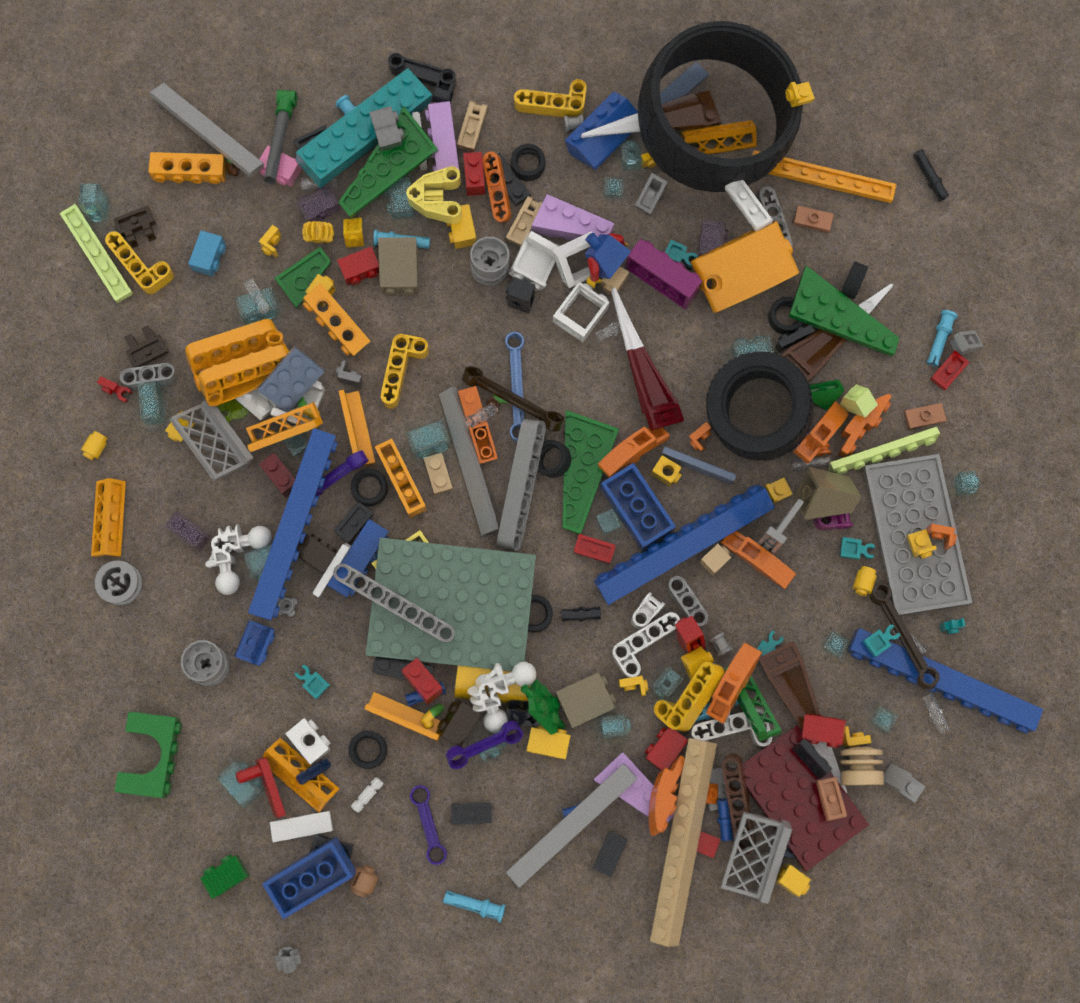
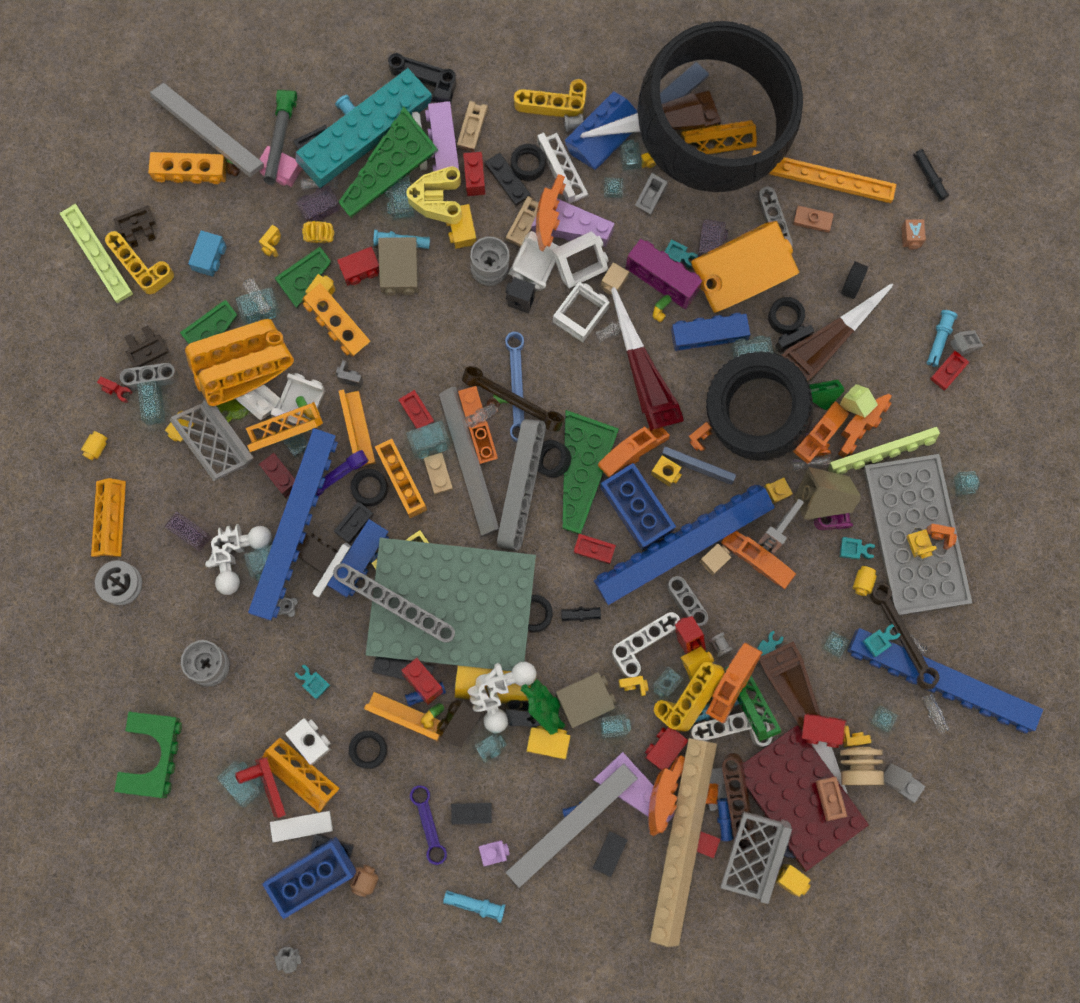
clear light blue brick [78,184,109,222] -> none
green brick [200,854,250,899] -> none
blue bracket [234,620,275,666] -> none
sand blue plate [257,346,325,412] -> none
dark blue axle [296,759,331,785] -> none
yellow bracket [343,217,364,248] -> none
white axle [351,777,383,813] -> none
flat silver brick [369,106,405,151] -> none
yellow beam [381,334,429,409] -> none
dark purple piece [446,721,523,769] -> none
orange beam [483,151,511,223] -> none
blue torso [585,233,631,288] -> none
clear light blue plate [596,509,621,535] -> none
white piece [631,592,665,630] -> none
white tile [725,180,772,232] -> none
yellow bracket [785,82,815,107] -> none
green wing [788,266,899,357] -> none
black plate [792,738,832,779] -> none
nougat plate [904,403,947,430] -> none
teal plate [939,618,966,635] -> none
none -> green wing [180,300,238,344]
none -> red plate [398,390,435,432]
none -> lavender bracket [479,840,510,866]
none -> orange slope [536,174,566,251]
none -> white fence [537,133,588,204]
none -> arm [652,295,672,322]
none -> blue brick [671,313,750,351]
none -> nougat brick [901,219,926,249]

